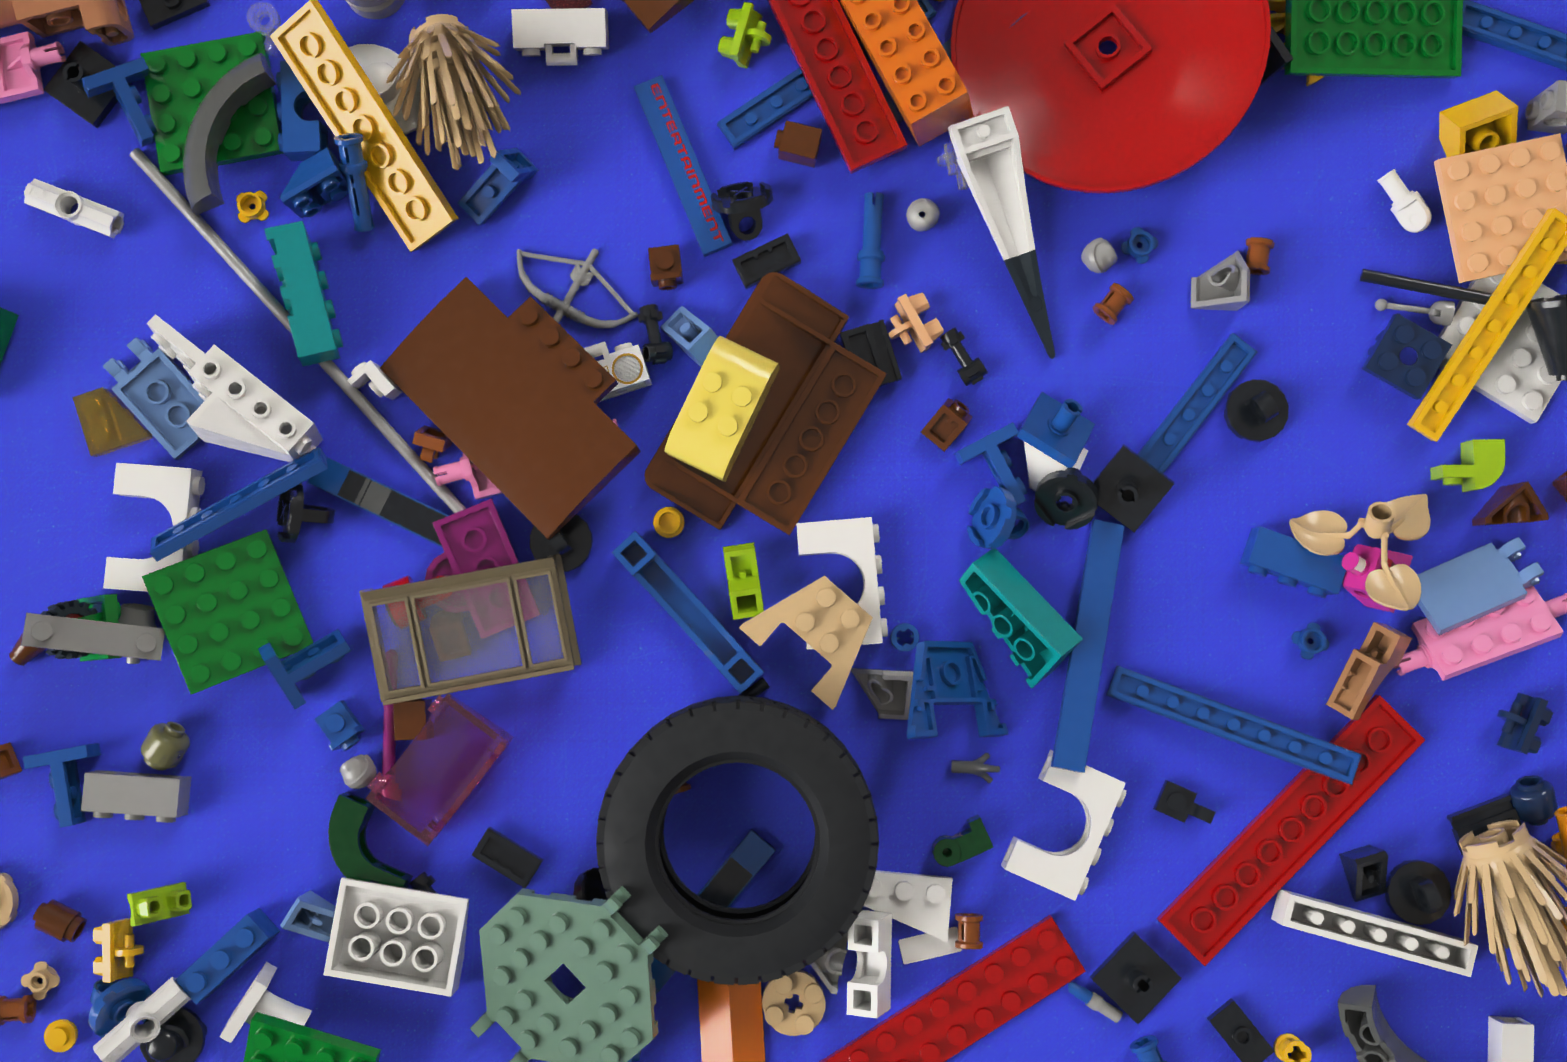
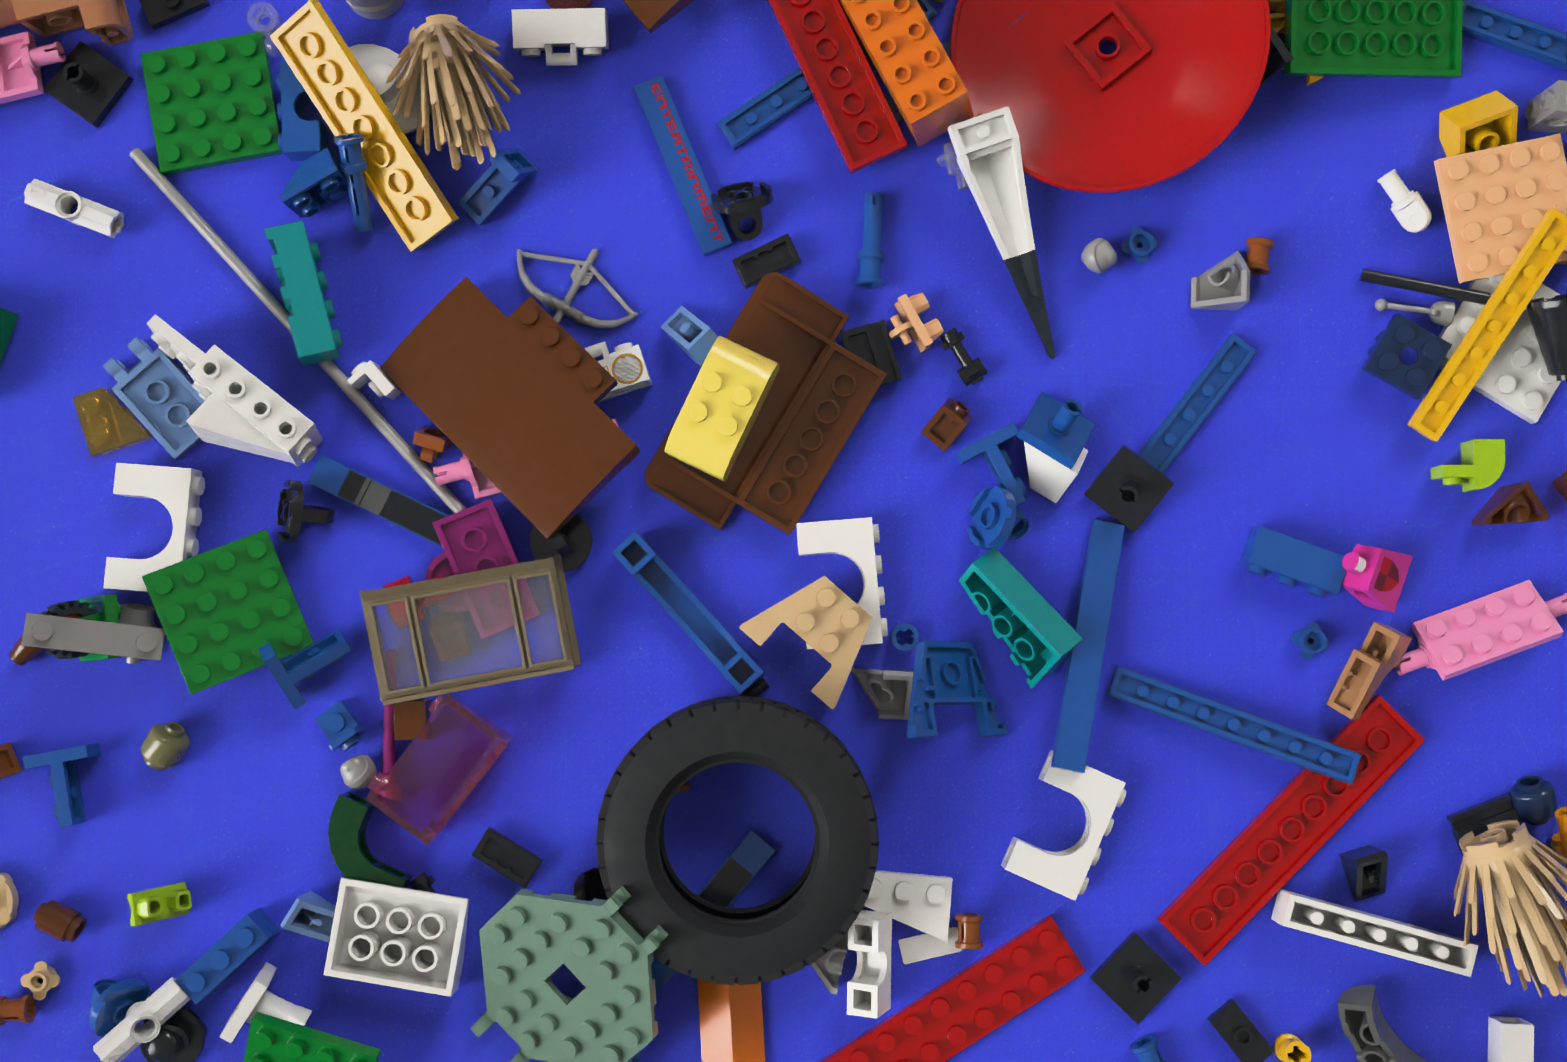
yellow plate [44,1019,78,1052] -> none
light grey brick [81,770,191,823] -> none
blue bracket [82,57,157,147] -> none
yellow hips [93,918,144,983] -> none
blue tile [150,447,328,562] -> none
dark grey brick [183,52,276,215] -> none
yellow plate [236,190,269,223] -> none
black bar [638,304,673,365] -> none
reddish brown bracket [648,244,684,290] -> none
yellow plate [653,507,685,538] -> none
lime hips [718,2,772,68] -> none
lime brick [723,542,764,620] -> none
tan plate [762,970,826,1036] -> none
reddish brown brick [774,121,822,168] -> none
light grey piece [906,198,940,232] -> none
dark green leg [932,815,993,867] -> none
dark grey bar [951,753,1000,783] -> none
black plate [1034,468,1099,530] -> none
light grey piece [1068,981,1123,1023] -> none
dark orange bush [1093,283,1134,325] -> none
black plate [1153,780,1216,824] -> none
black tile [1224,380,1289,442] -> none
tan plant [1289,494,1431,611] -> none
black tile [1385,860,1452,925] -> none
medium blue tile [1417,537,1544,636] -> none
dark blue hips [1497,693,1553,754] -> none

